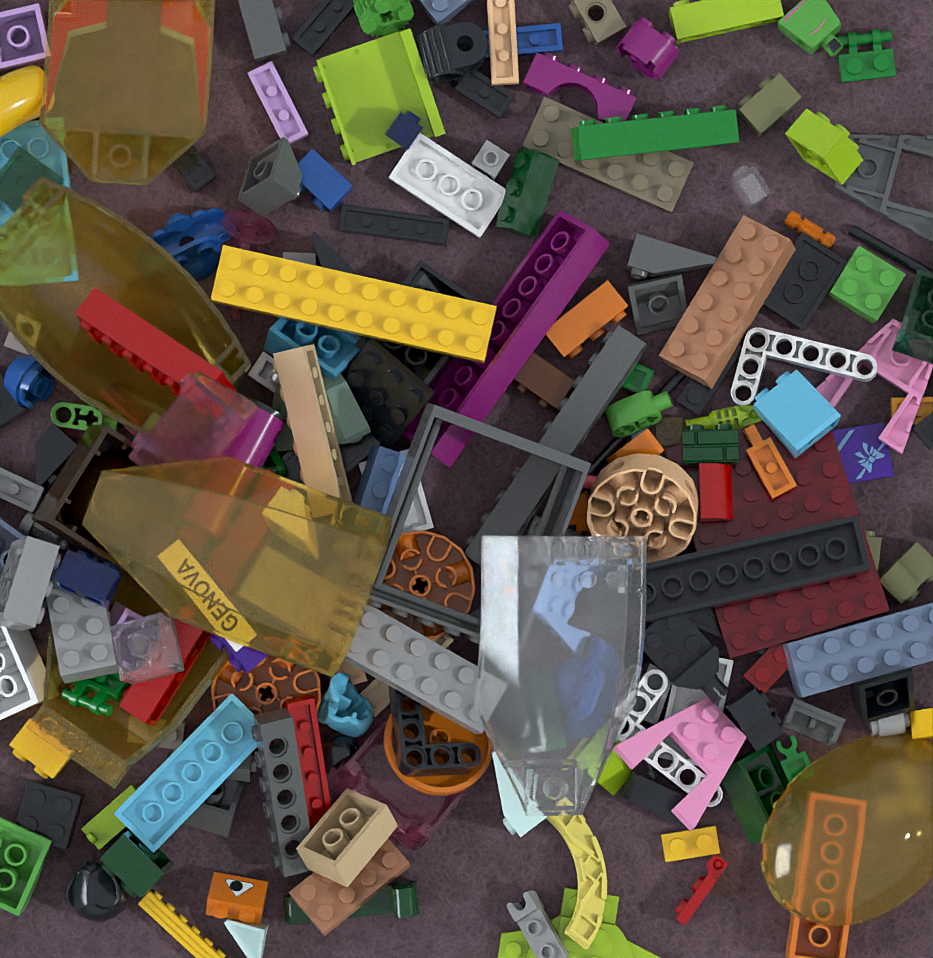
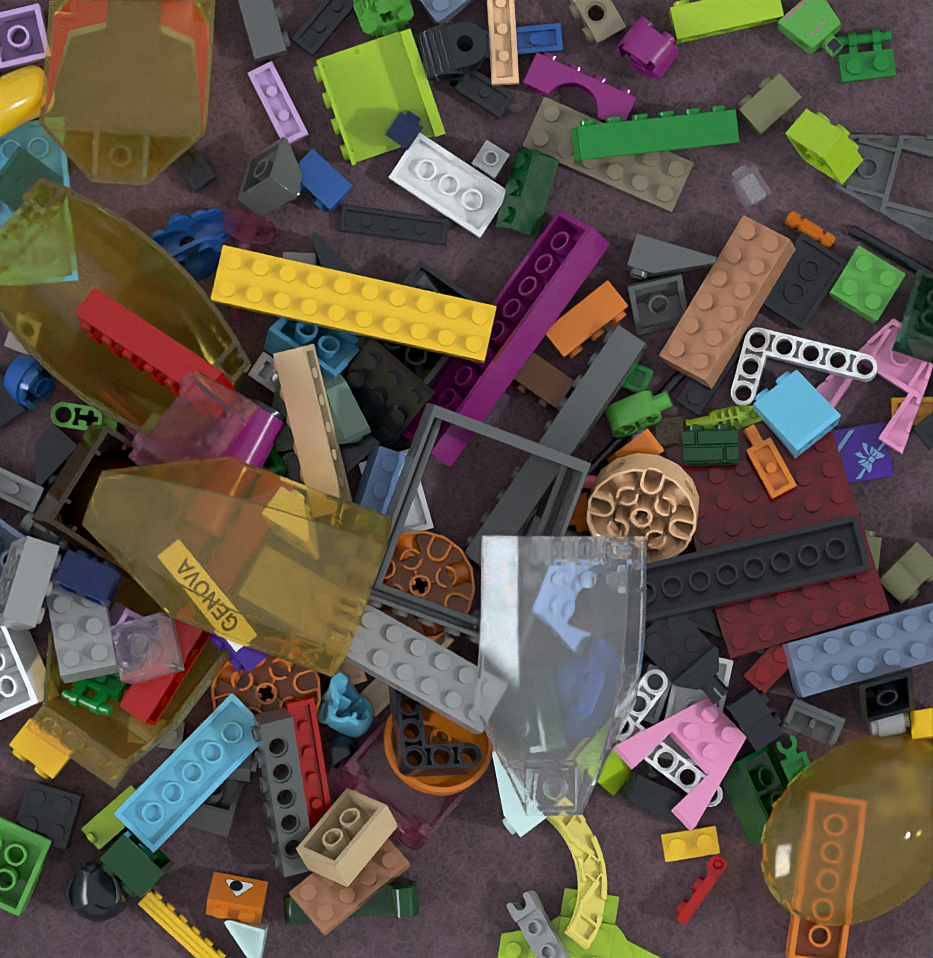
red brick [699,463,733,522] -> none

